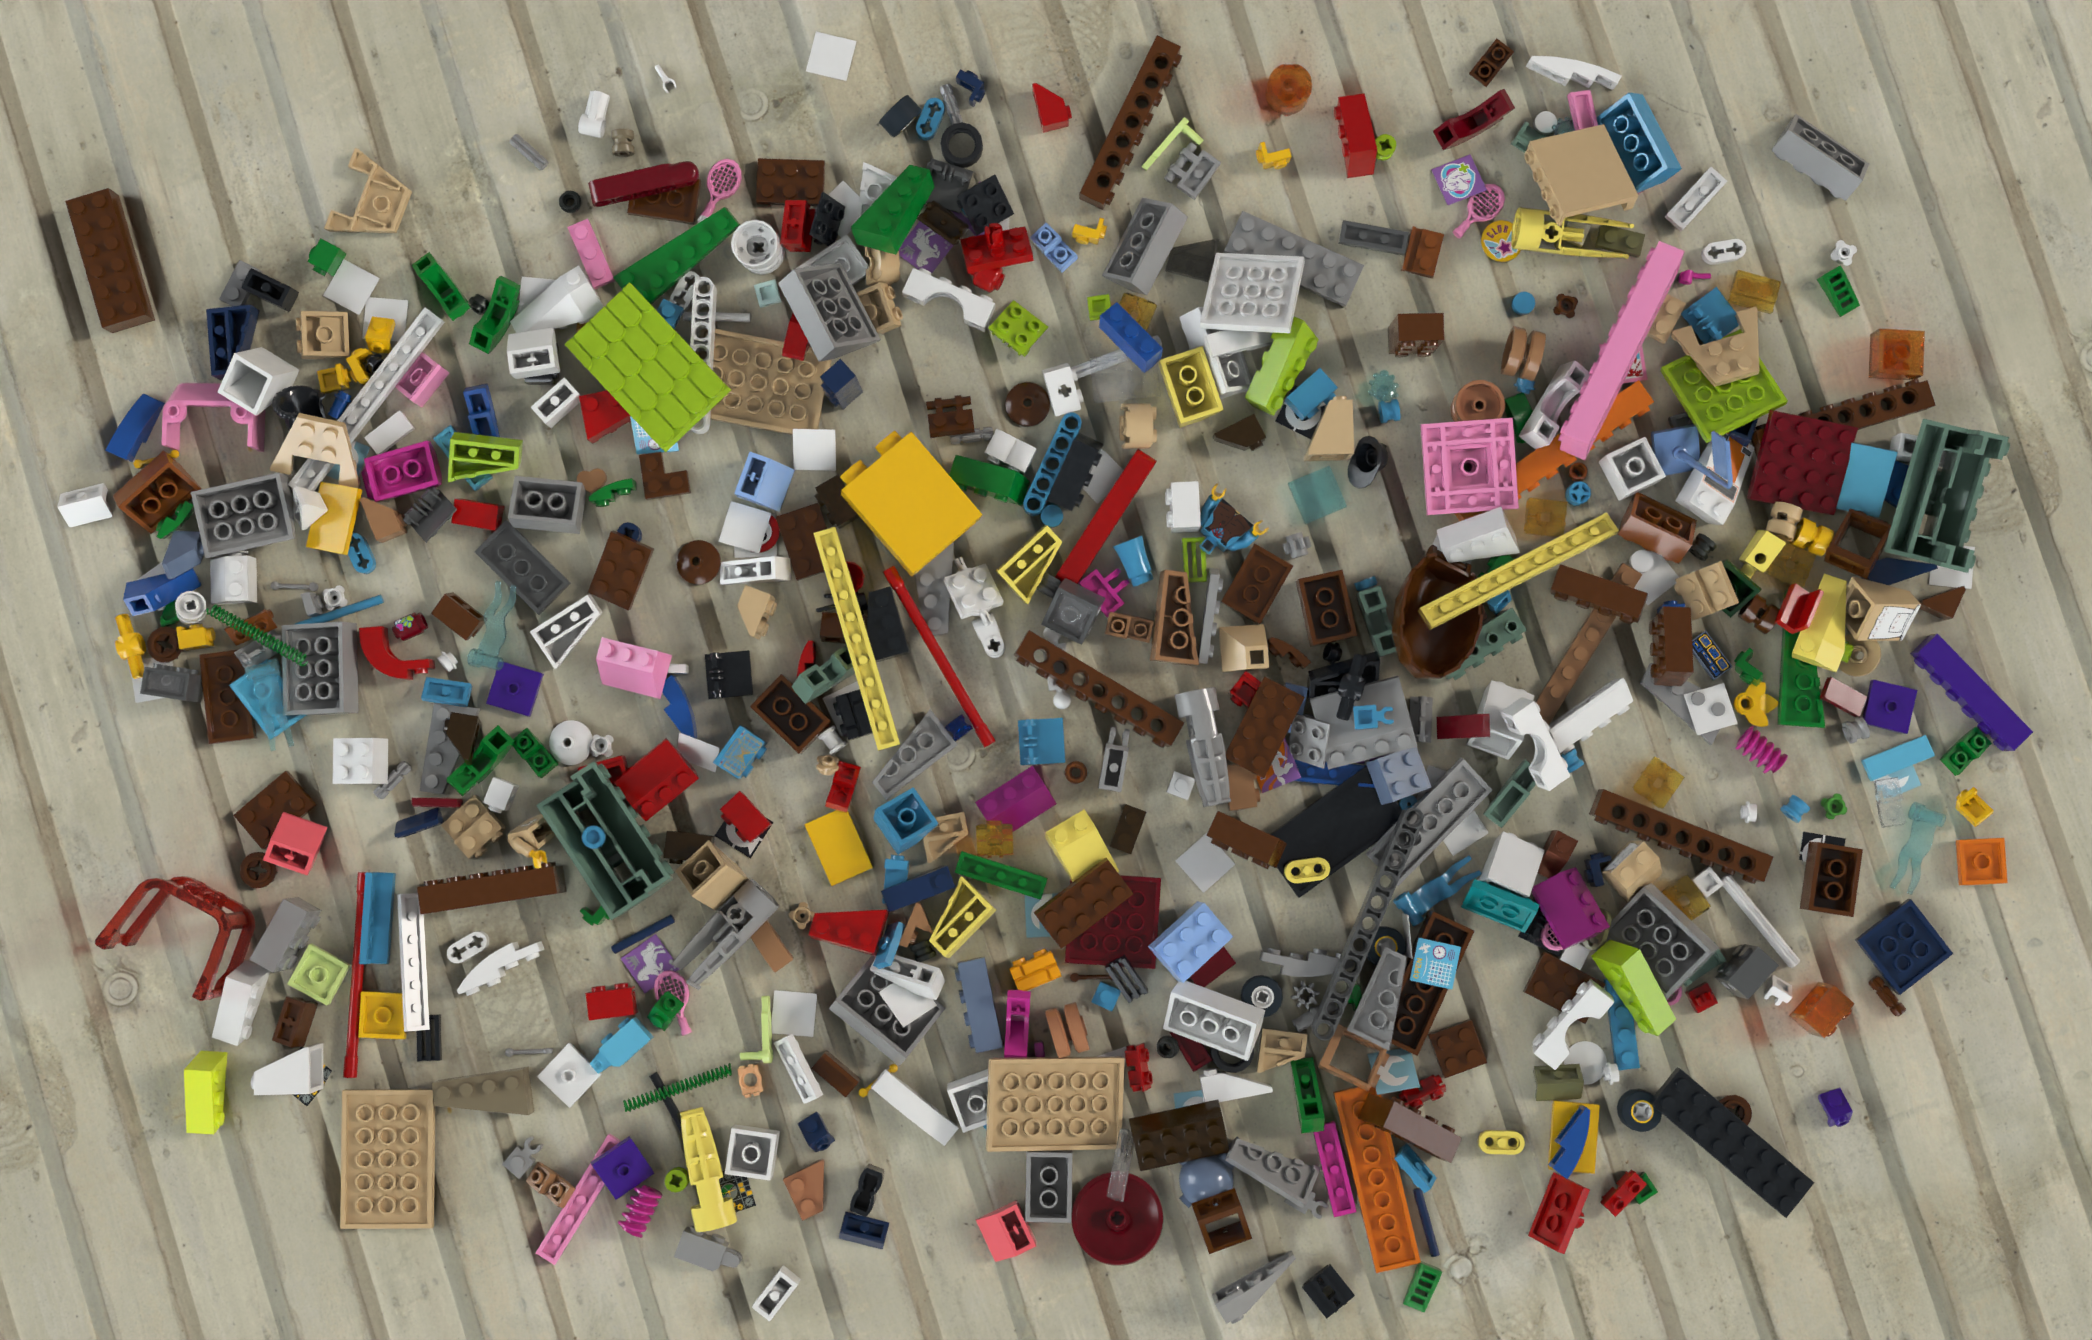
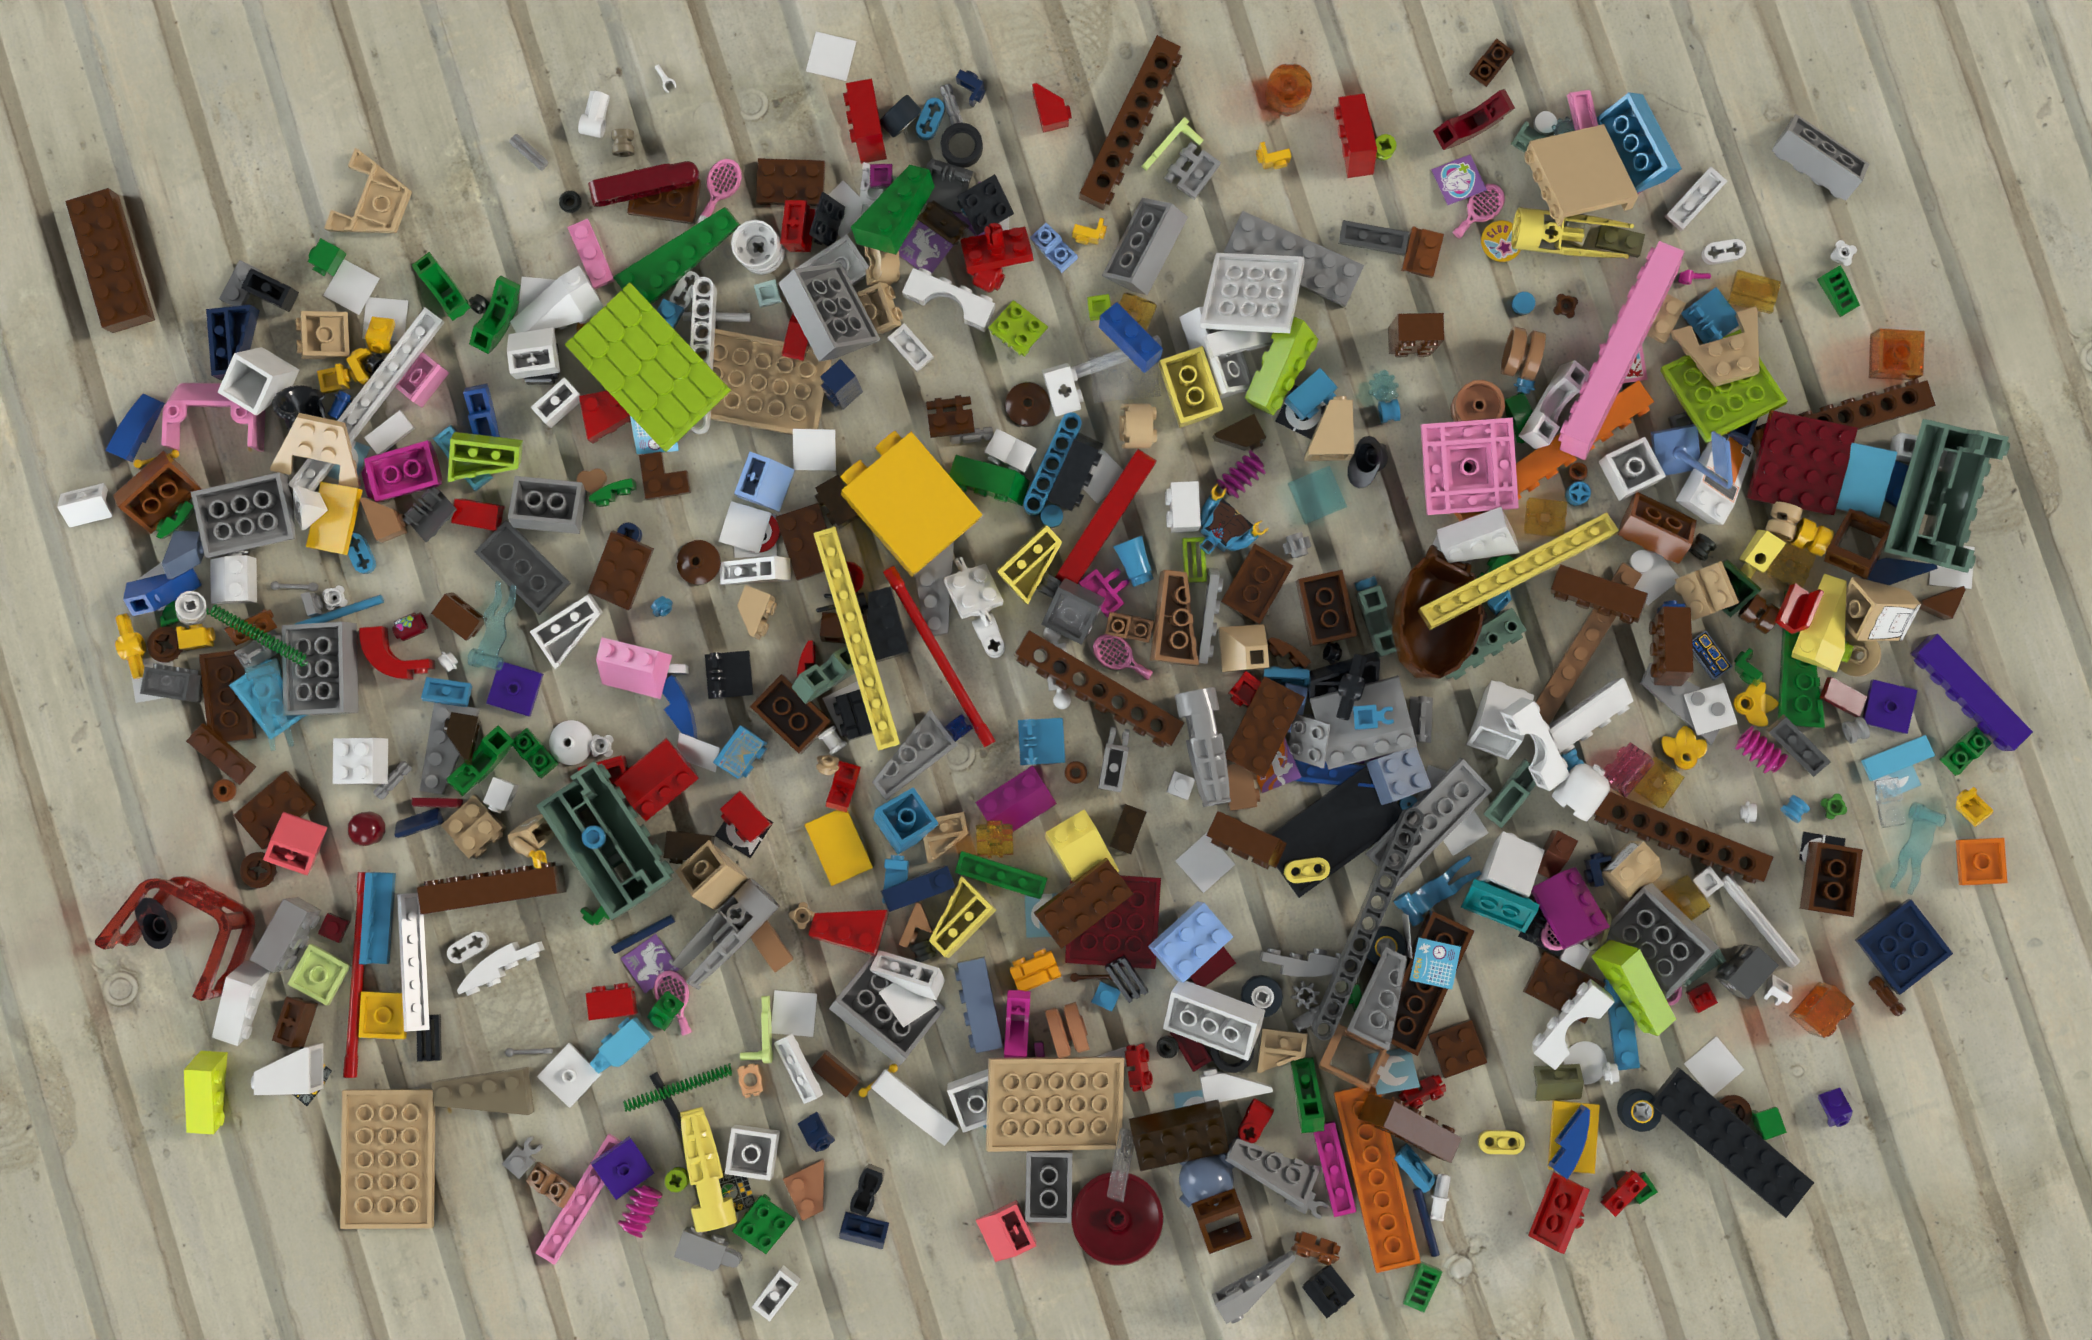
dark azure plate [873,921,905,969] -> none
clear smoke wing [1165,239,1220,282] -> none
dark red tile [1436,714,1490,739] -> none
white slope [1526,56,1621,90] -> none
none -> black piece [135,897,177,949]
none -> reddish brown plate [186,723,256,785]
none -> dark orange plate [213,779,236,802]
none -> dark red plate [318,913,350,943]
none -> dark red hair [348,811,385,846]
none -> dark azure plate [651,596,673,617]
none -> green hinge [732,1194,795,1254]
none -> red wedge [843,78,887,164]
none -> magenta tile [870,164,893,188]
none -> white plate [887,323,934,372]
none -> bright pink piece [1093,634,1153,680]
none -> magenta piece [1216,450,1266,499]
none -> red piece [1238,1098,1274,1144]
none -> dark azure plate [1262,666,1310,687]
none -> dark orange hinge [1290,1231,1341,1265]
none -> white axle [1430,1174,1451,1221]
none -> white cylinder [1552,764,1610,822]
none -> clear pink brick [1604,742,1655,798]
none -> yellow plate [1661,726,1707,770]
none -> white sticker [1684,1036,1744,1096]
none -> green panel [1752,1107,1787,1140]
none -> dark grey plate [1766,714,1831,777]

